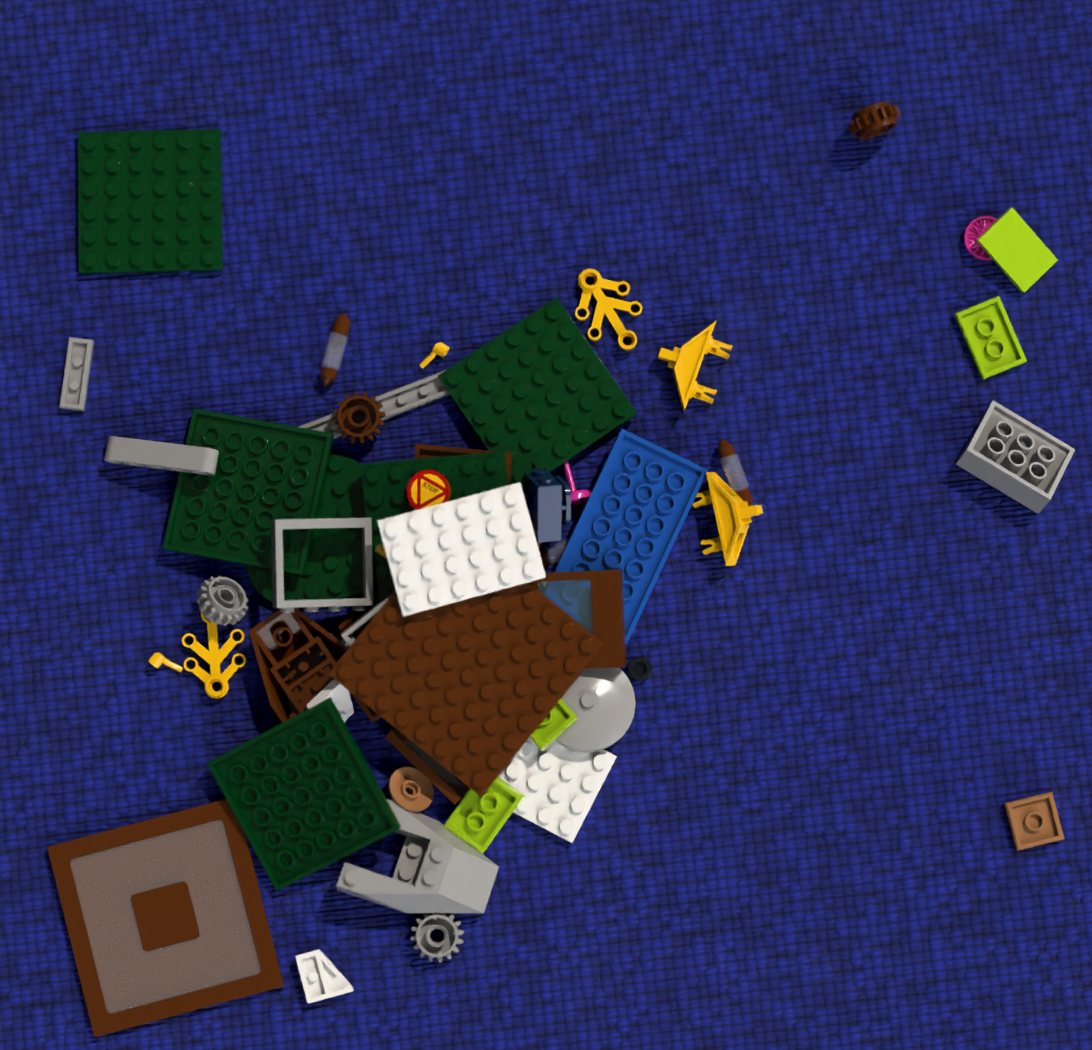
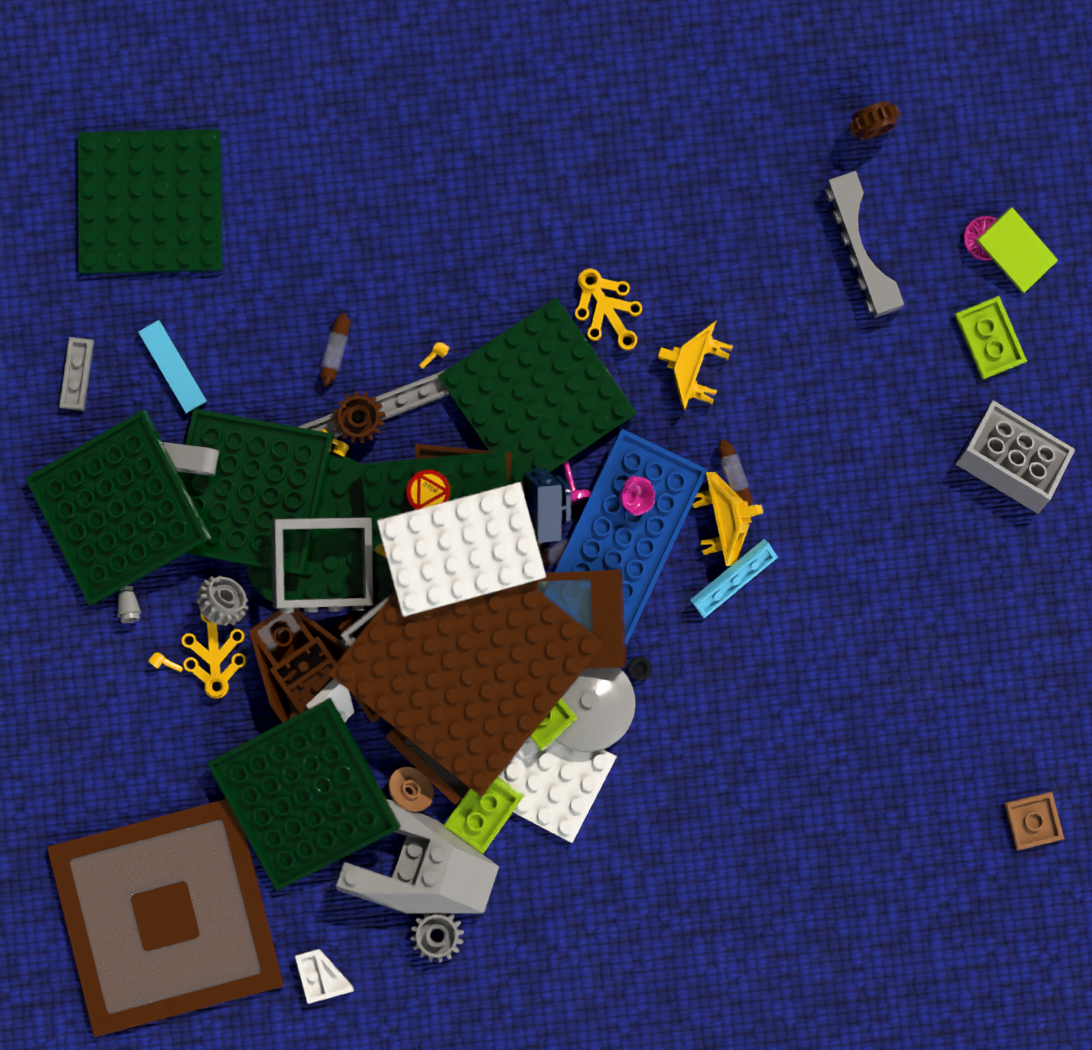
none -> dark green plate [25,410,211,606]
none -> light grey cone [117,586,141,623]
none -> medium azure tile [139,320,207,414]
none -> yellow hand [321,428,349,457]
none -> dark pink hair [619,476,655,516]
none -> medium azure tile [690,539,778,618]
none -> light grey arch [824,171,904,318]

